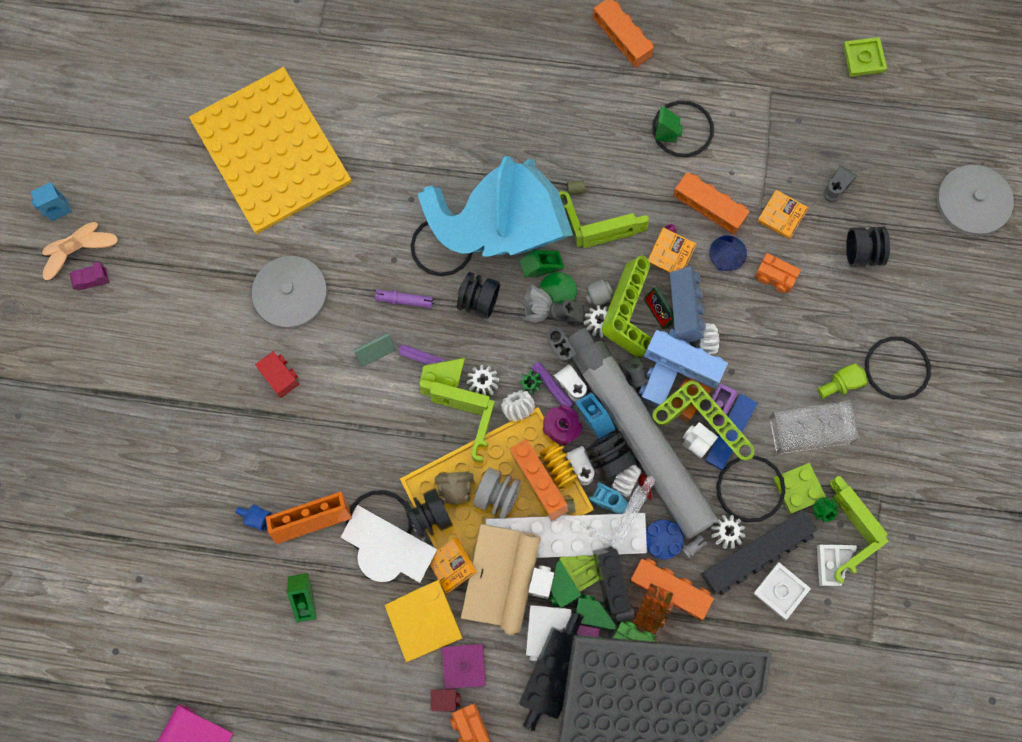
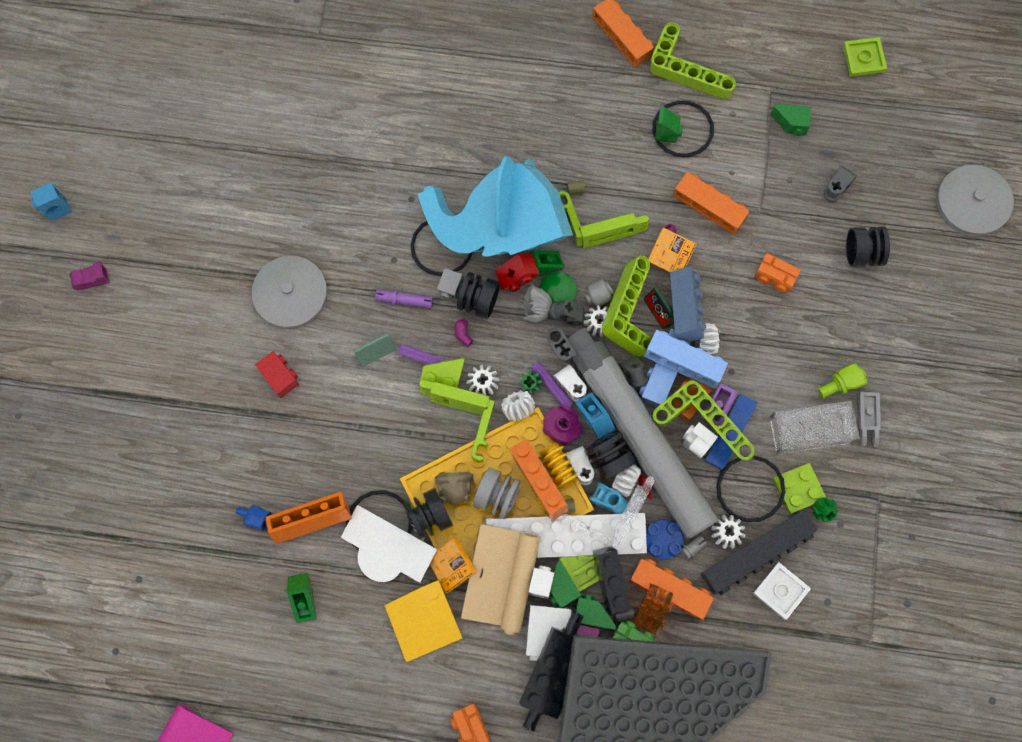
light nougat piece [42,222,118,280] -> none
yellow plate [189,67,352,234] -> none
dark red brick [431,689,461,711] -> none
magenta plate [442,644,486,689] -> none
clear blue dish [709,235,747,271] -> none
light orange tile [757,190,809,239] -> none
white wing [817,545,857,586] -> none
lime hinge [829,476,889,584] -> none
black piece [865,336,931,400] -> none
none -> light grey brick [437,268,464,299]
none -> magenta arm [455,319,473,347]
none -> red brick [495,253,539,292]
none -> lime beam [650,22,736,99]
none -> green slope [771,103,811,136]
none -> light grey hinge [858,392,881,447]

